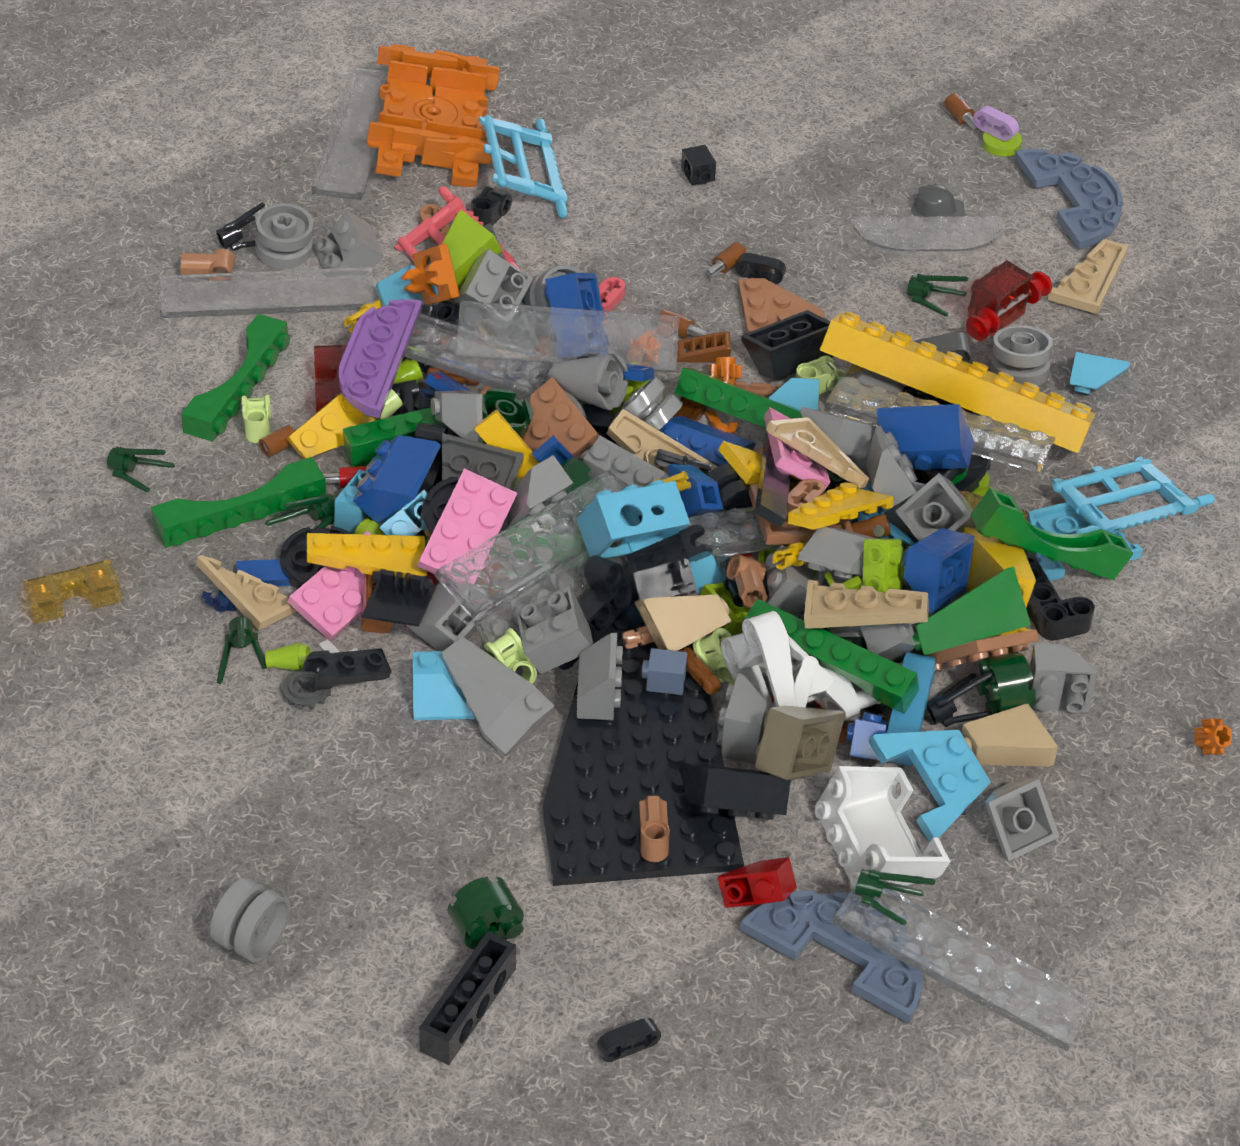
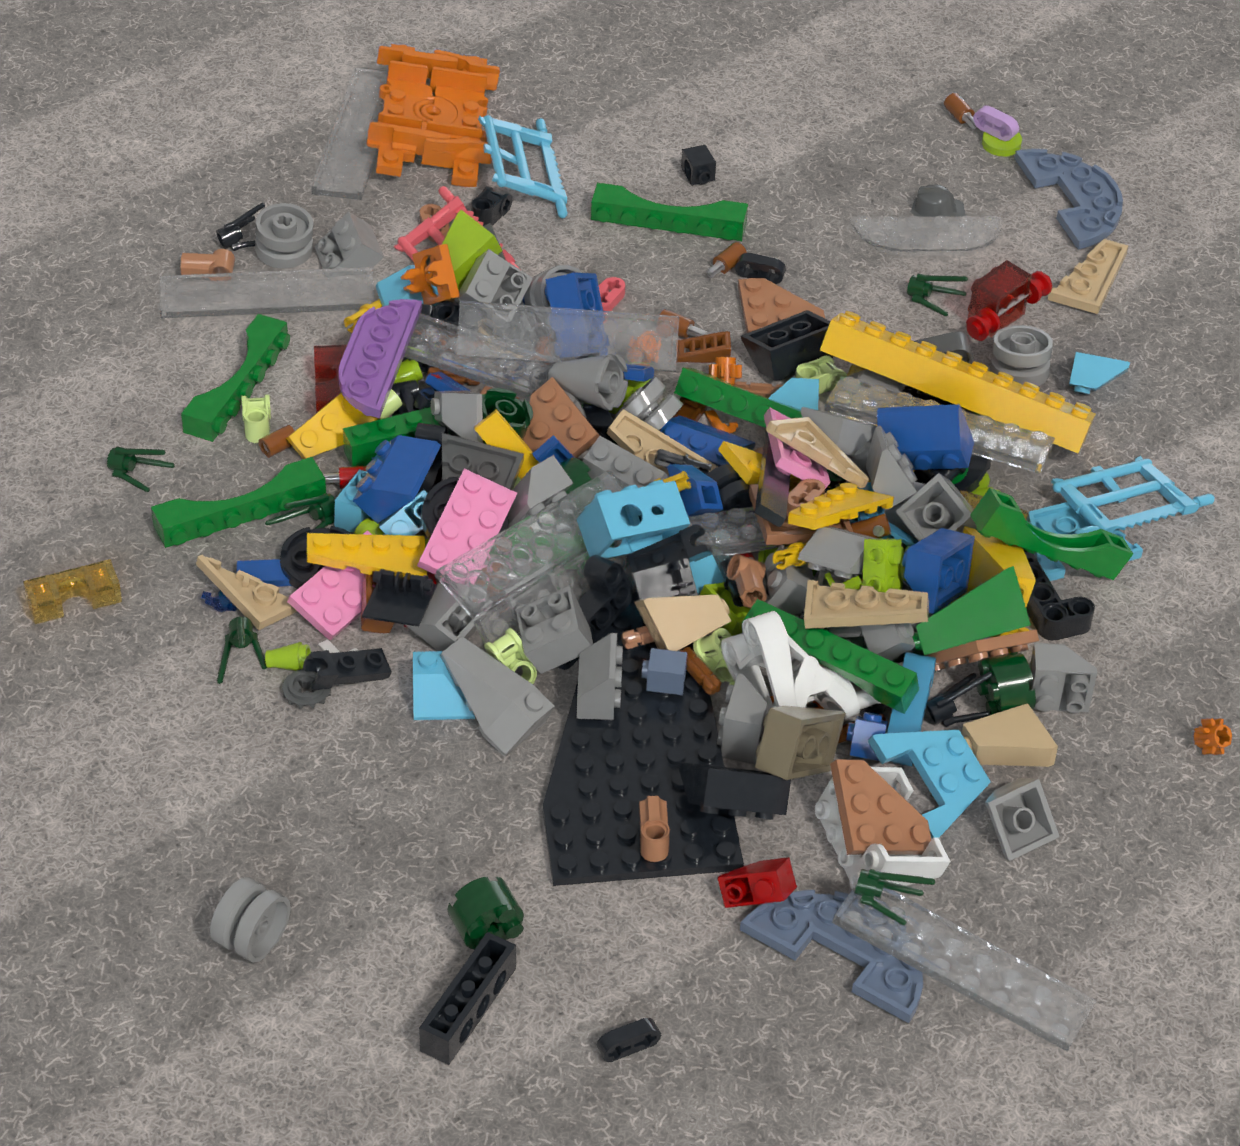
none -> green arch [591,182,748,241]
none -> nougat plate [830,759,931,855]

